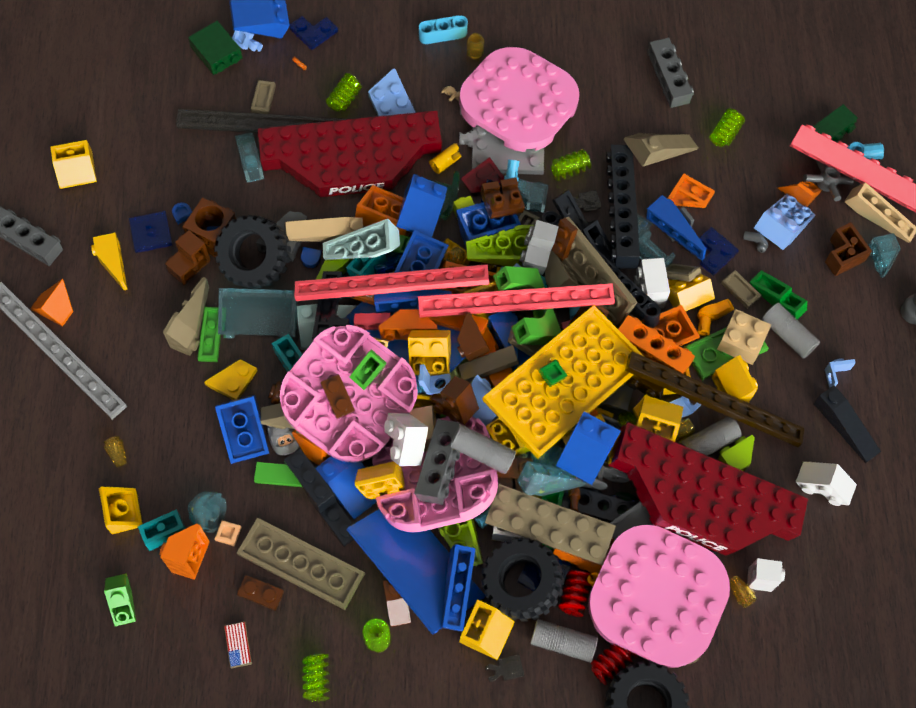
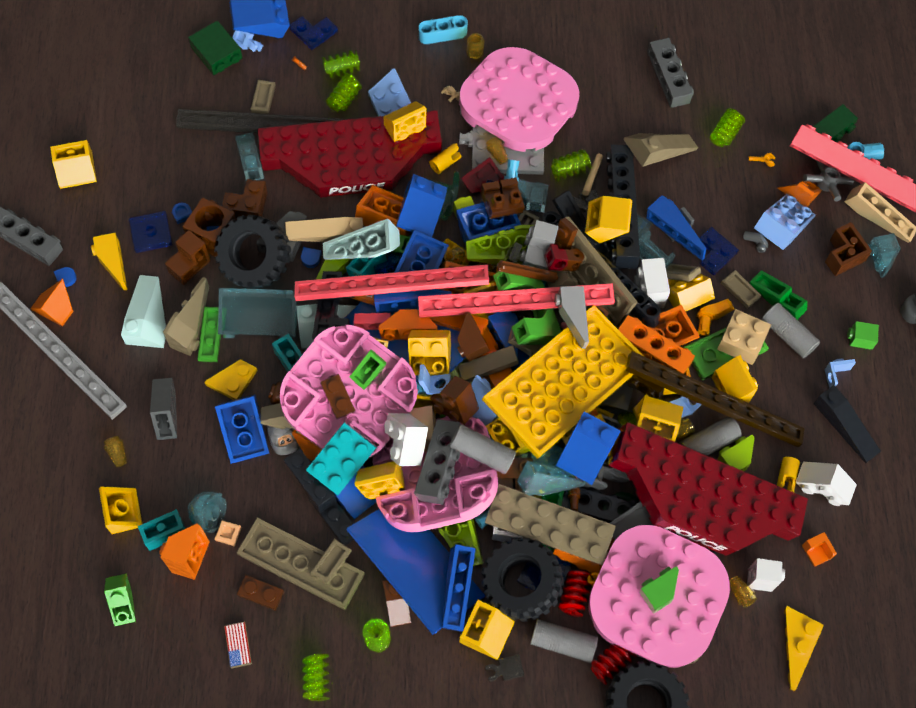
bright green tile [254,462,316,487] -> none
green tile [538,359,567,387] -> none
orange wing [667,174,715,208] -> none
none -> blue tile [54,267,77,288]
none -> light aqua wedge [121,275,166,348]
none -> dark grey slope [150,378,177,440]
none -> reddish brown brick [222,179,268,220]
none -> teal plate [306,422,377,495]
none -> dark tan tile [311,538,352,585]
none -> clear neon green piece [322,49,360,78]
none -> yellow slope [383,101,426,142]
none -> clear yellow cone [486,137,508,165]
none -> reddish brown axle [496,260,559,283]
none -> clear smoke plate [504,242,522,262]
none -> dark red leg [544,244,584,271]
none -> light grey slope [555,286,589,349]
none -> tan bar [582,154,603,196]
none -> yellow slope [585,196,632,244]
none -> bright green slope [639,566,679,614]
none -> light orange hand [749,153,776,167]
none -> yellow hinge [777,457,800,492]
none -> yellow wing [784,606,824,691]
none -> orange panel [802,532,837,566]
none -> bright green brick [847,321,879,349]

